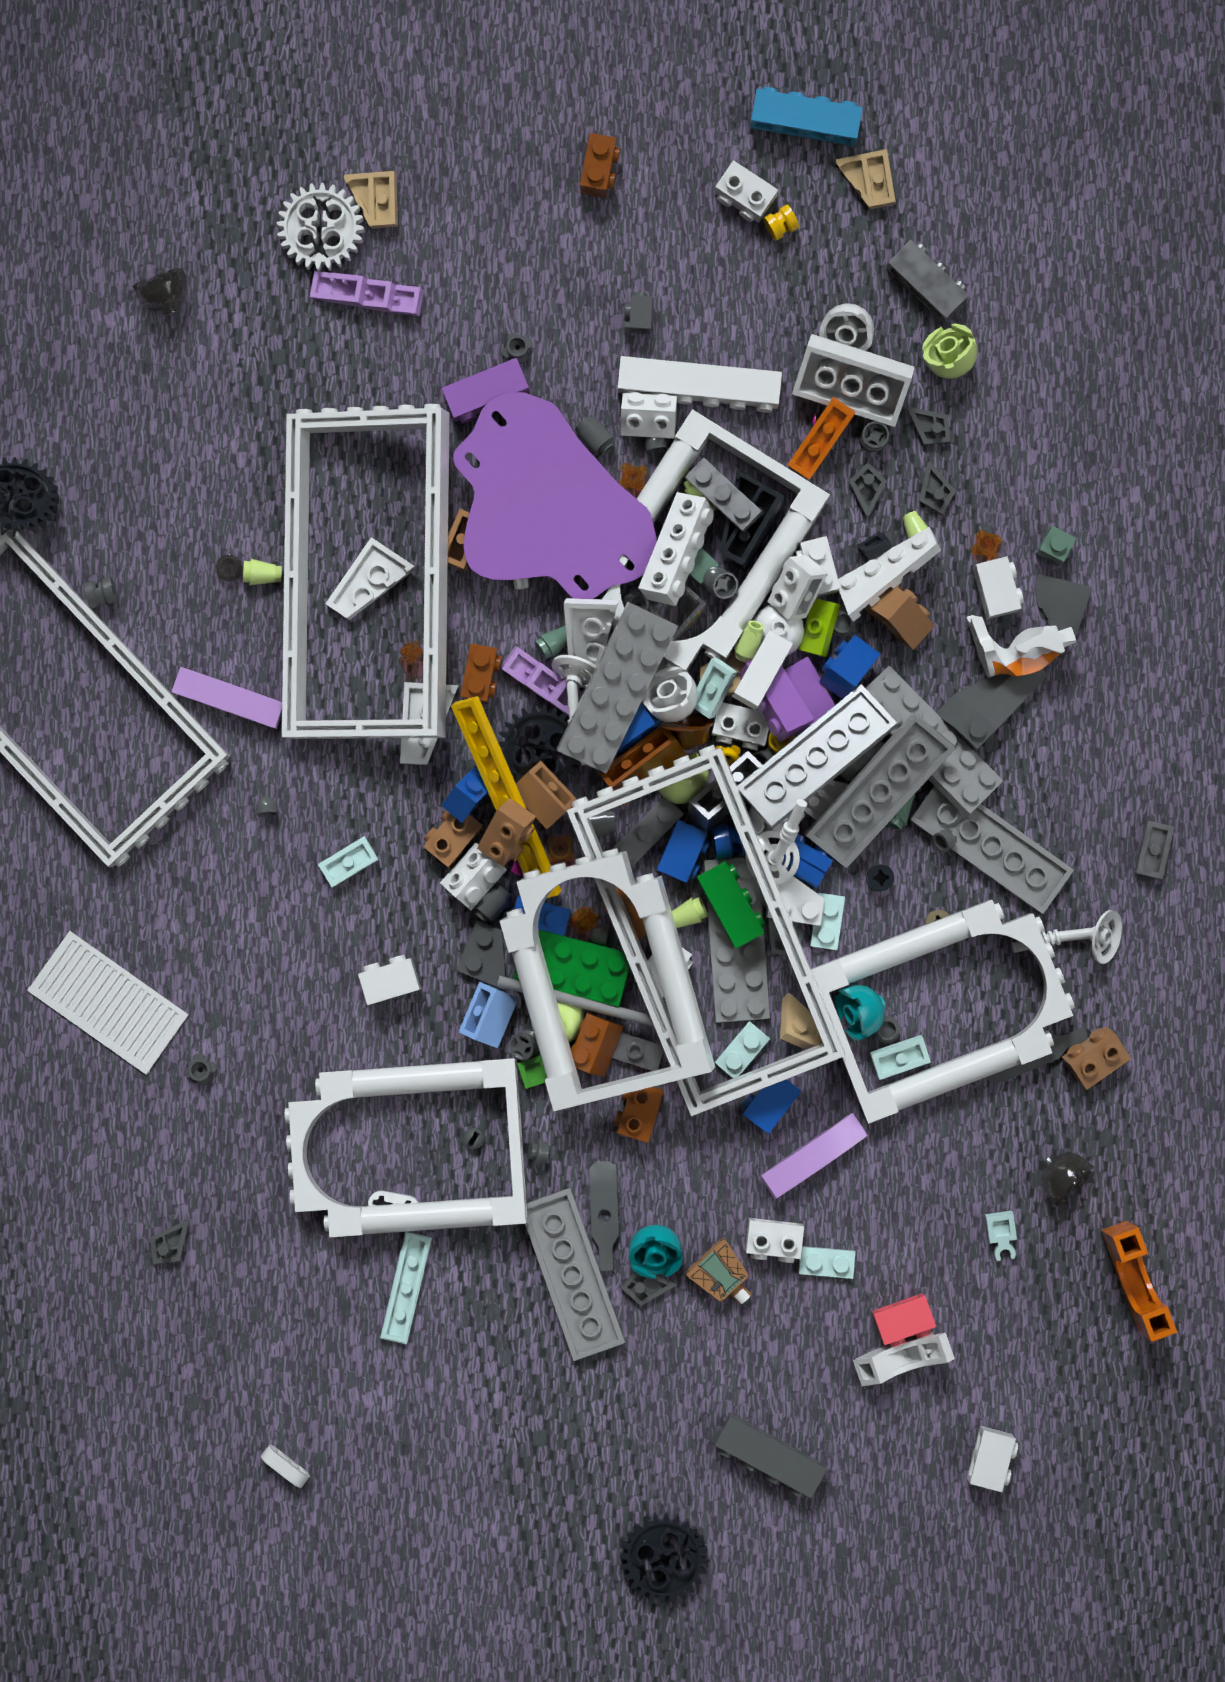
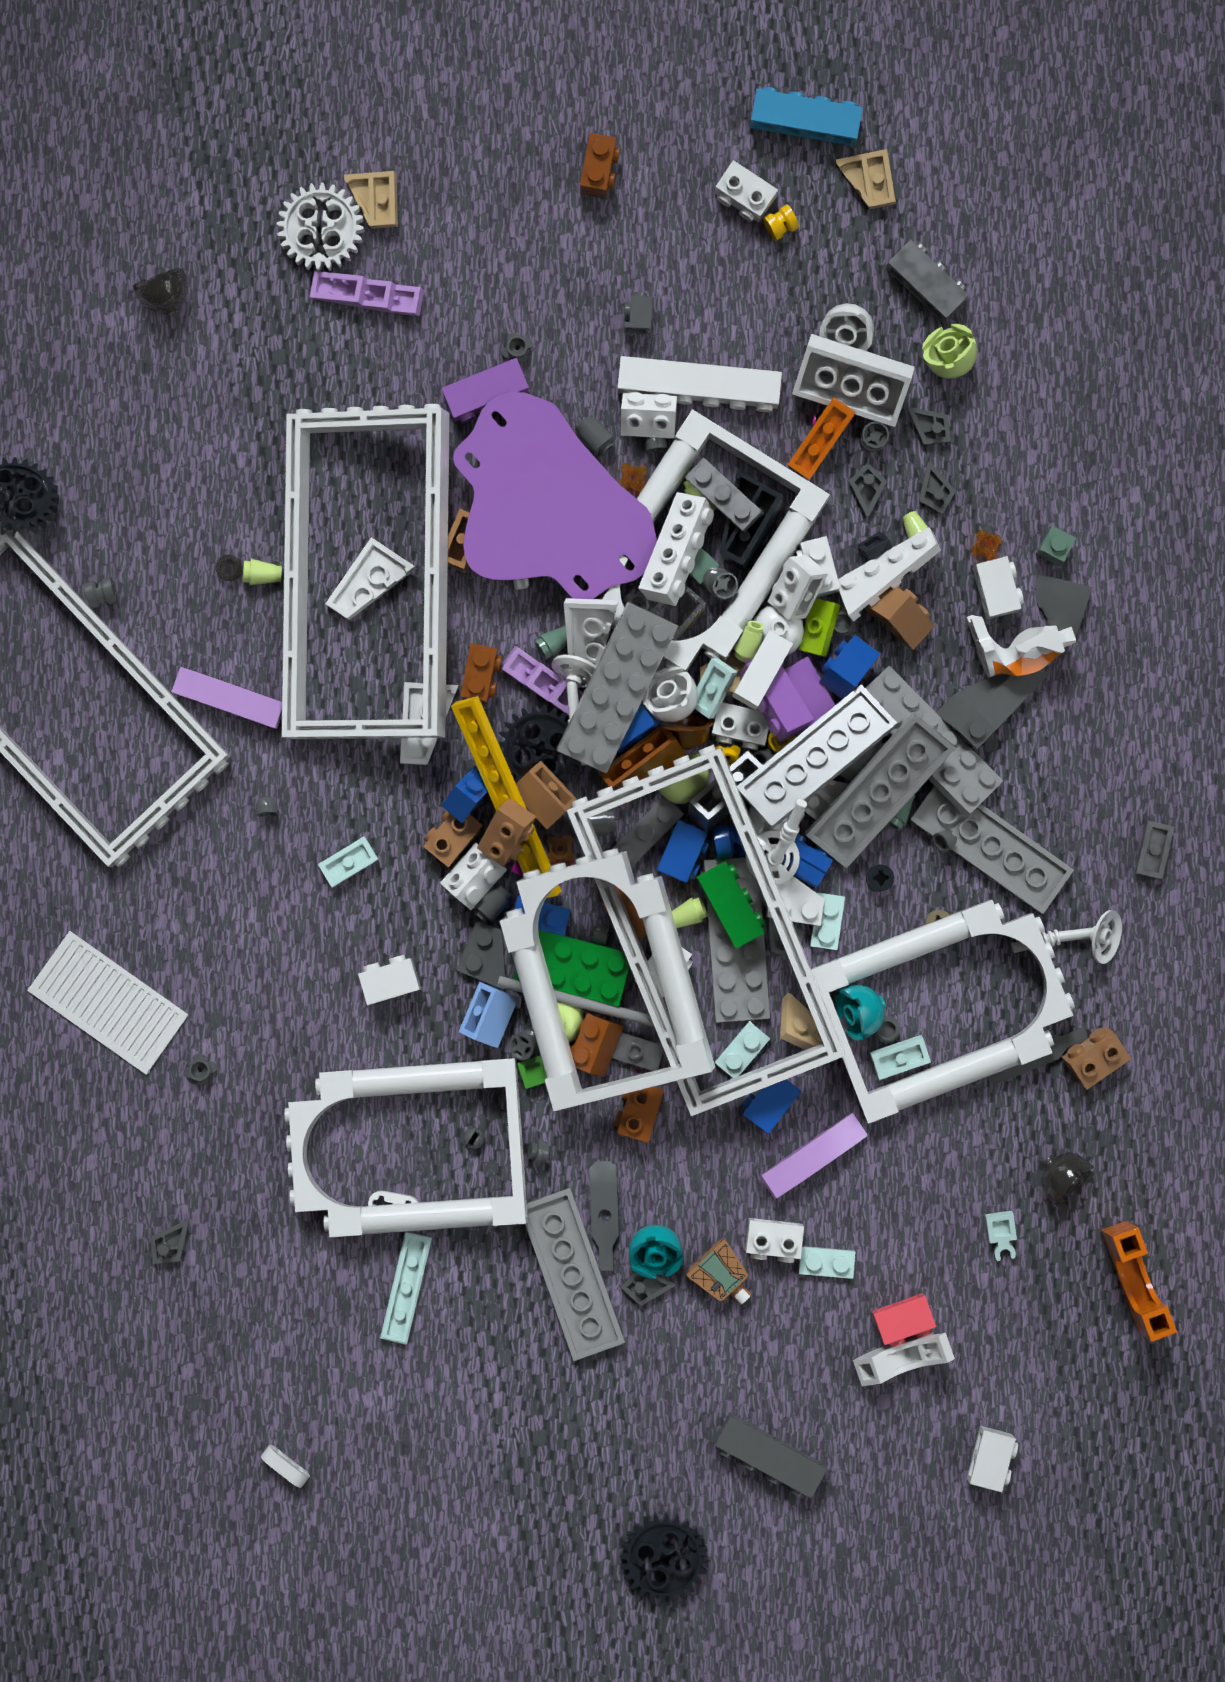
clear orange plate [399,640,424,665] -> none
clear orange plate [572,906,599,934] -> none

